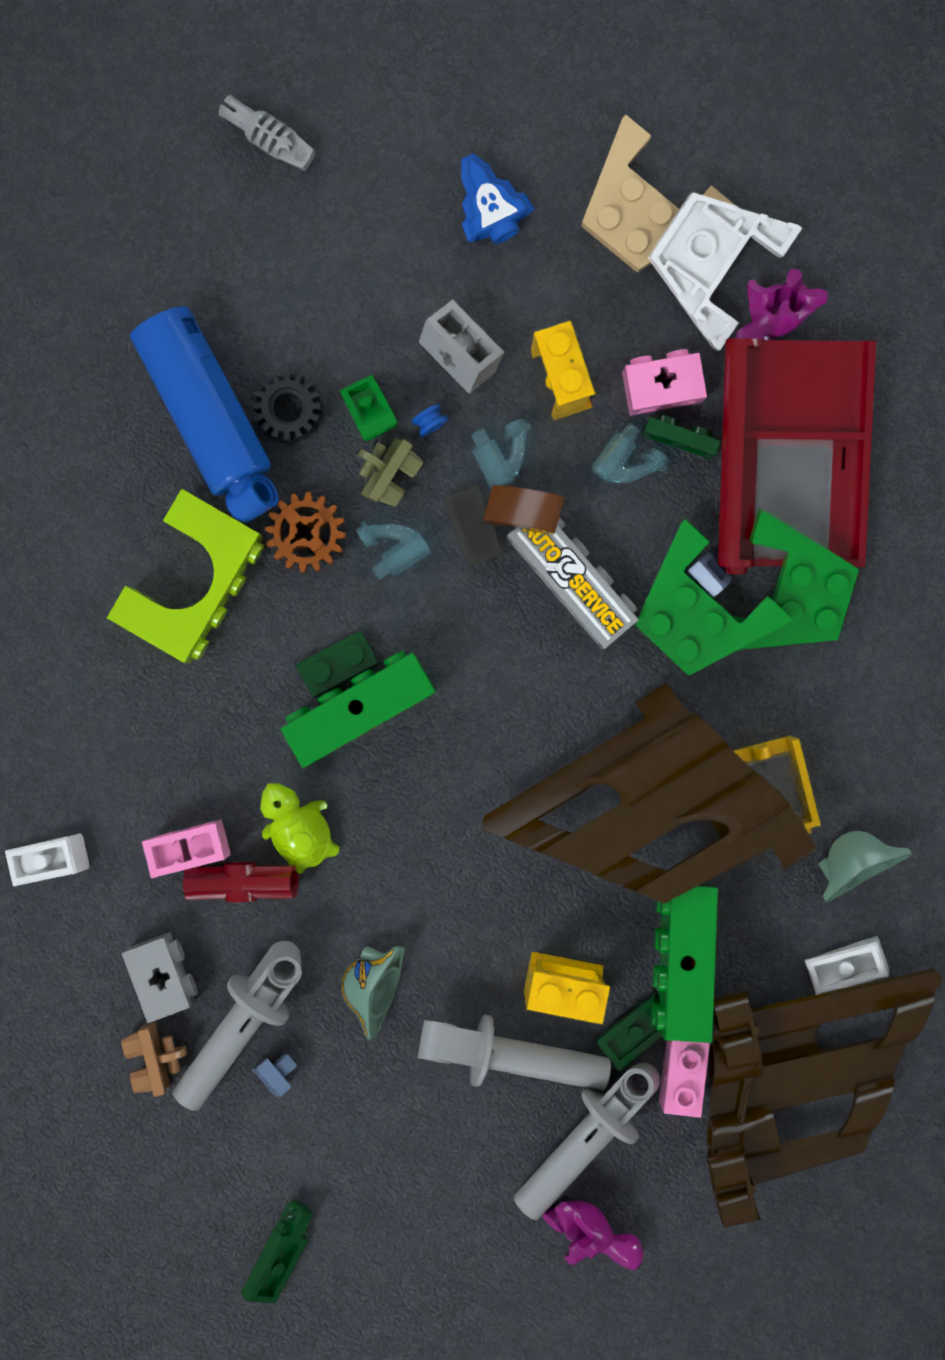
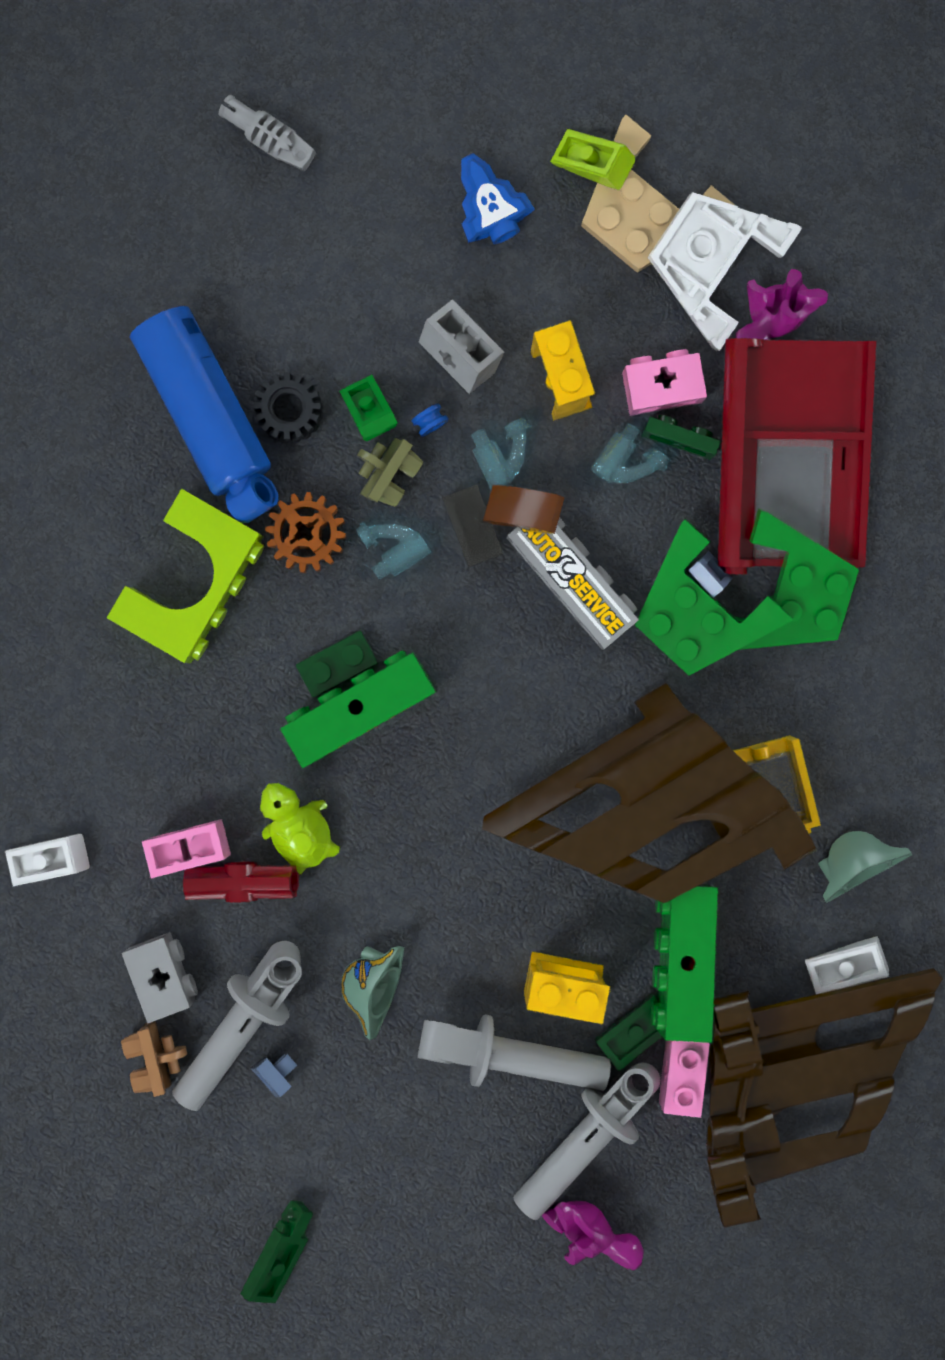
none -> lime slope [550,129,635,190]

